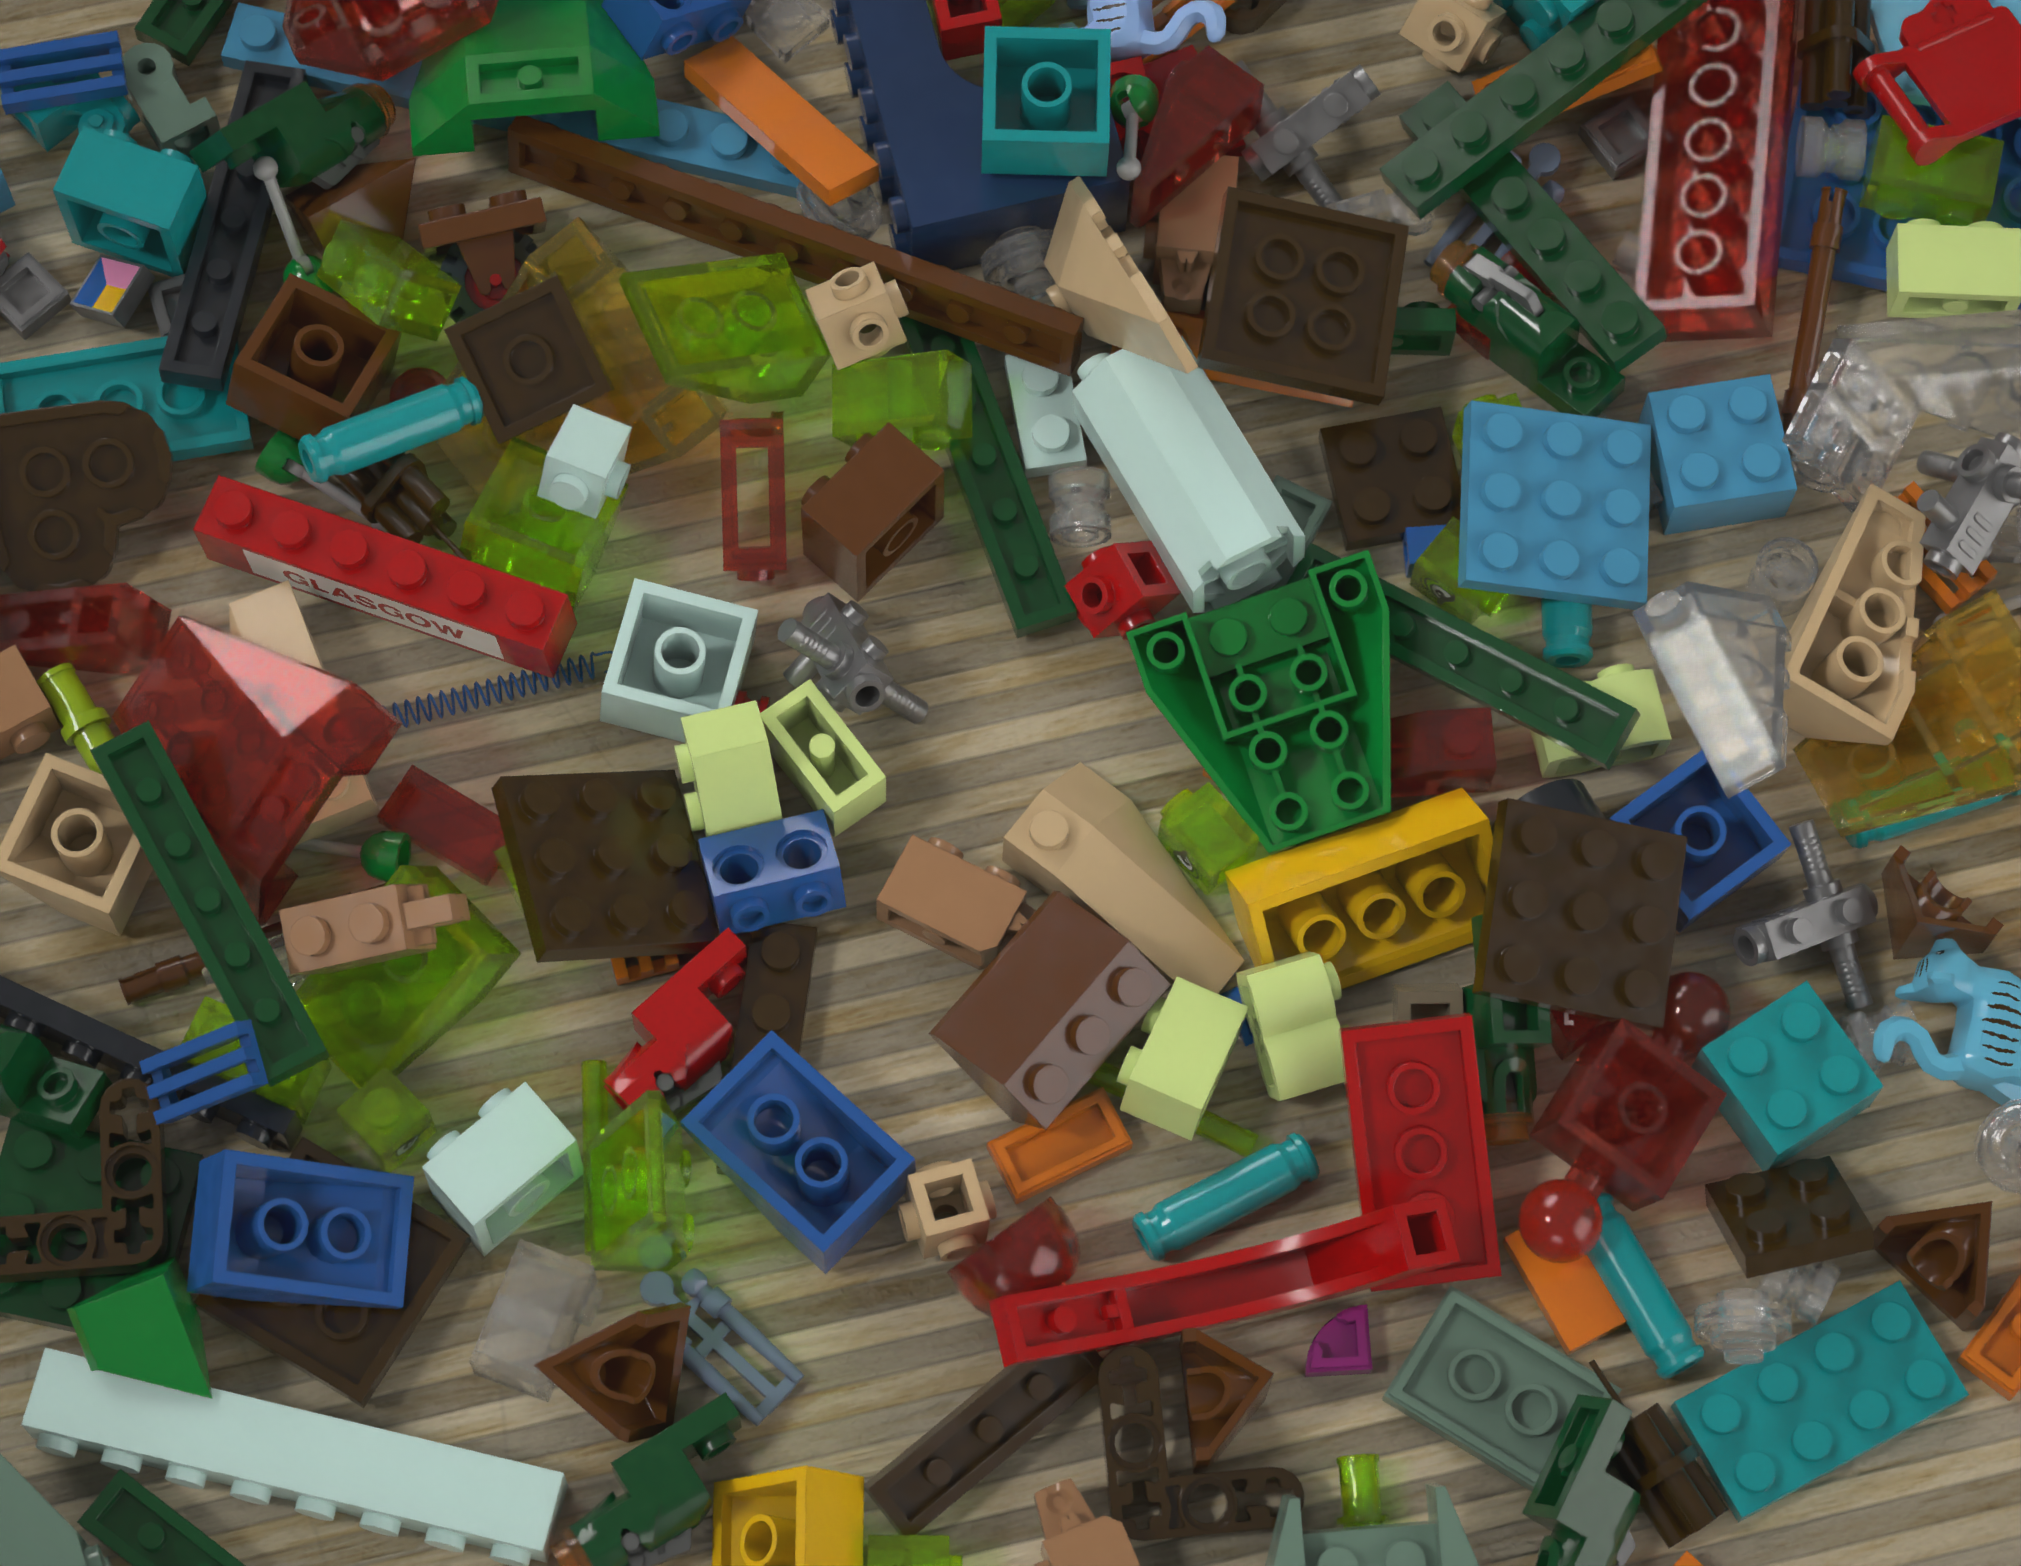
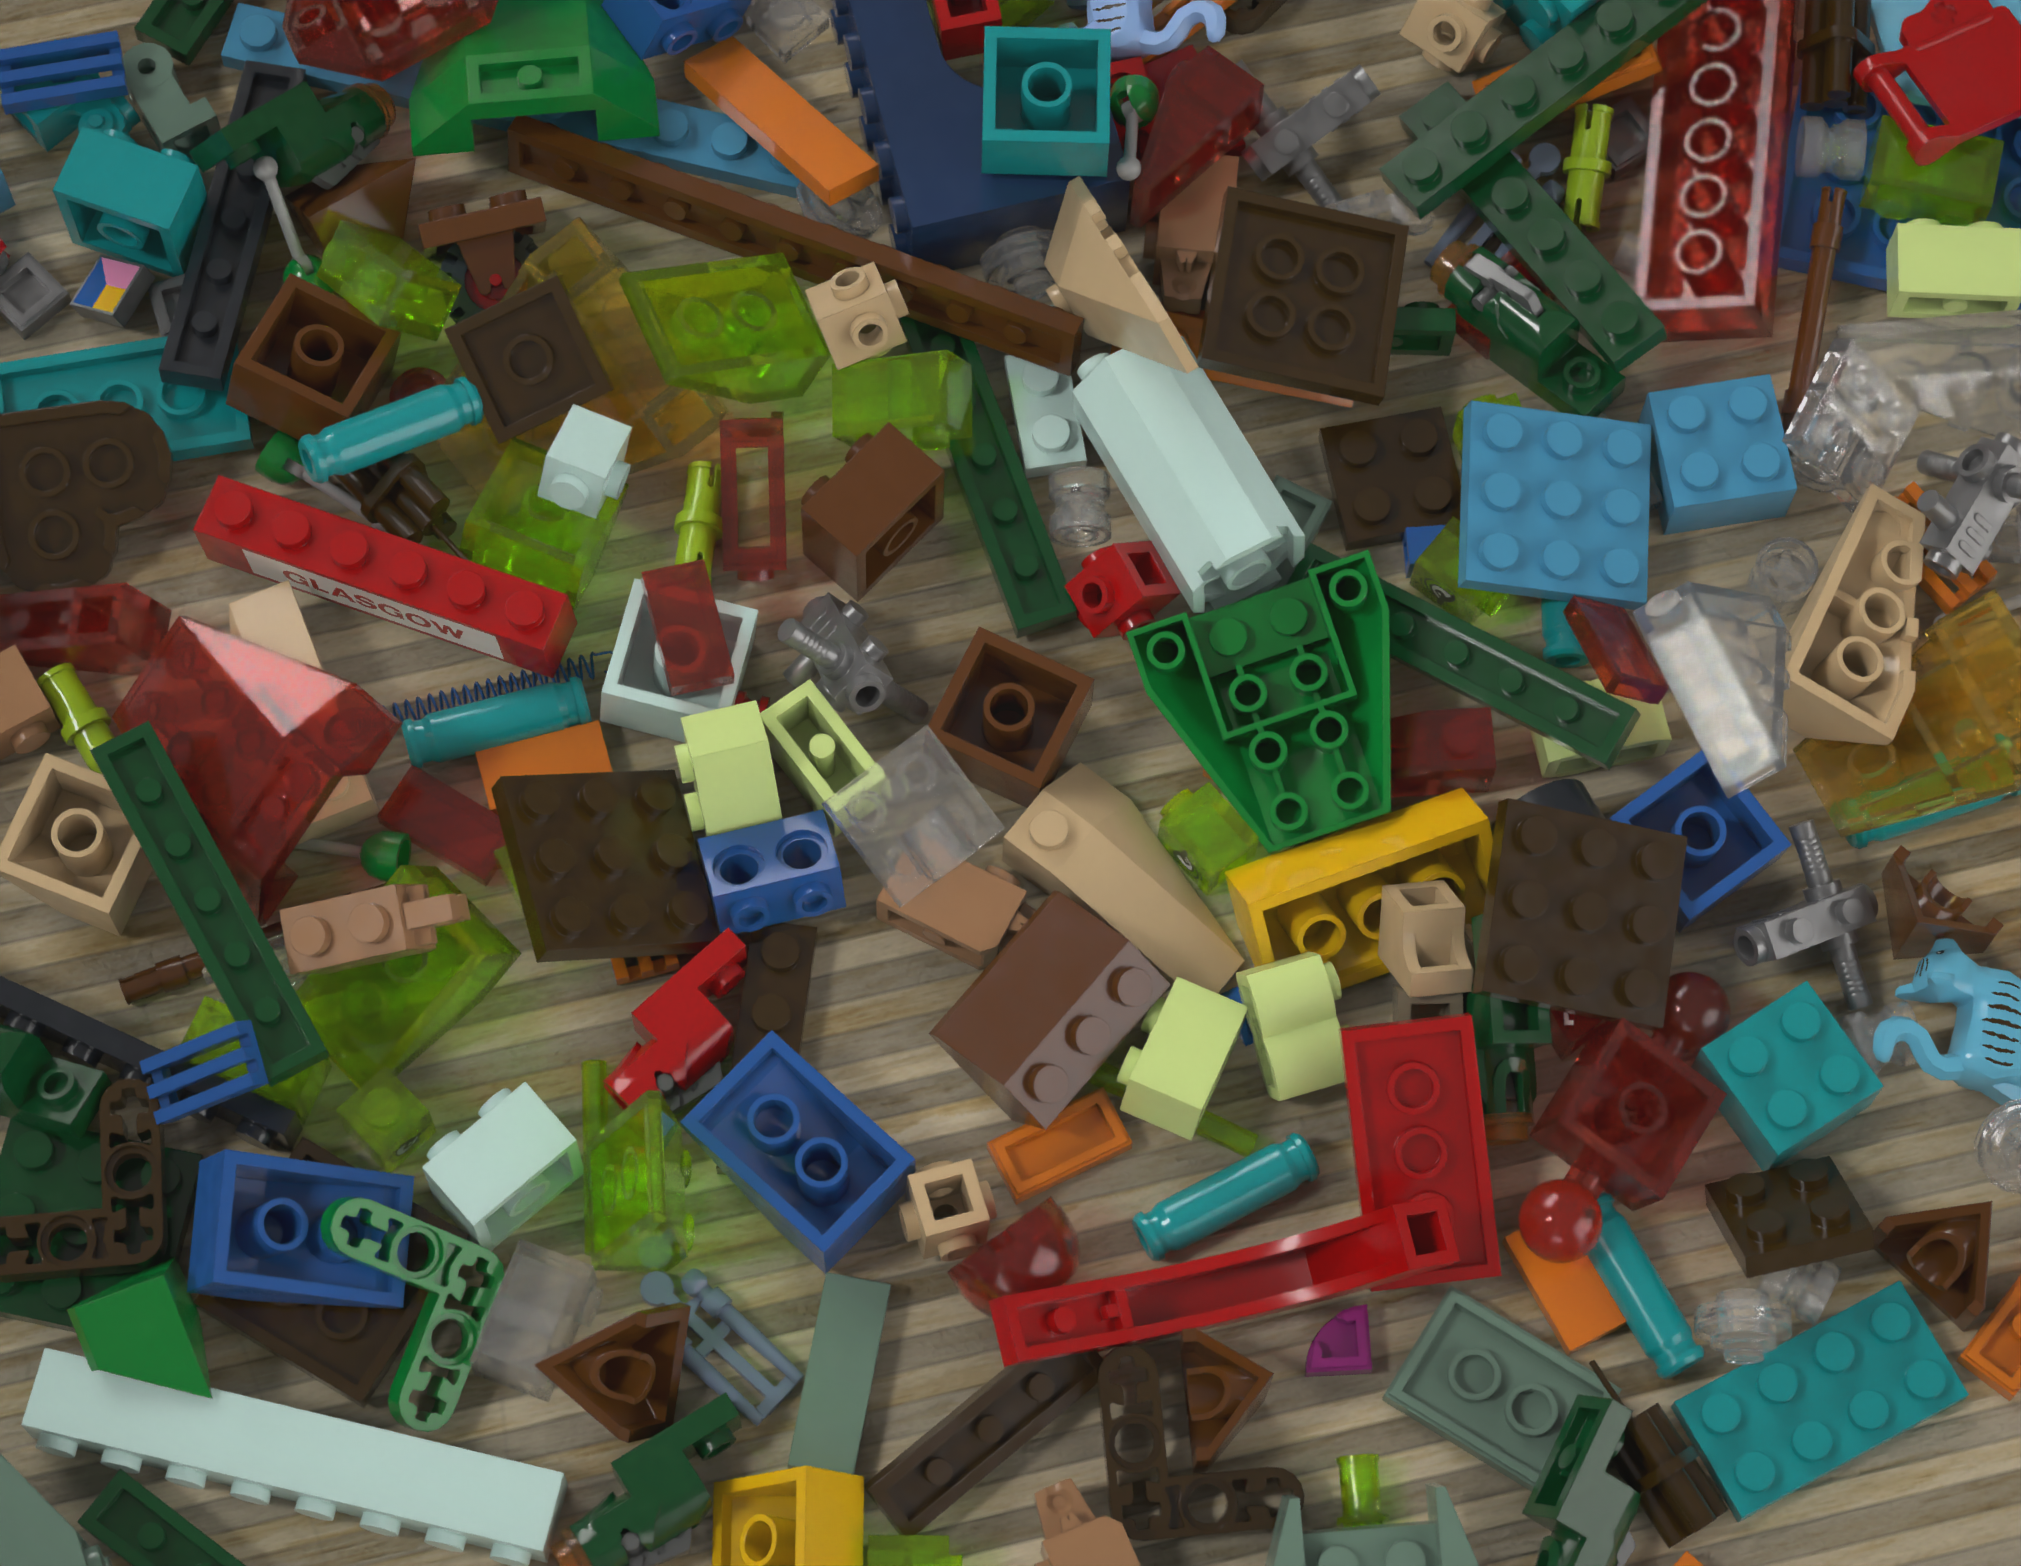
none -> green beam [320,1196,505,1432]
none -> teal axle [401,676,592,769]
none -> orange tile [475,720,613,817]
none -> clear red tile [641,559,735,696]
none -> lime pin [671,461,727,591]
none -> sand green tile [788,1272,891,1475]
none -> clear plate [822,724,1005,908]
none -> reddish brown brick [923,627,1095,808]
none -> tan brick [1378,880,1475,998]
none -> lime pin [1563,103,1614,232]
none -> clear red tile [1563,595,1669,704]

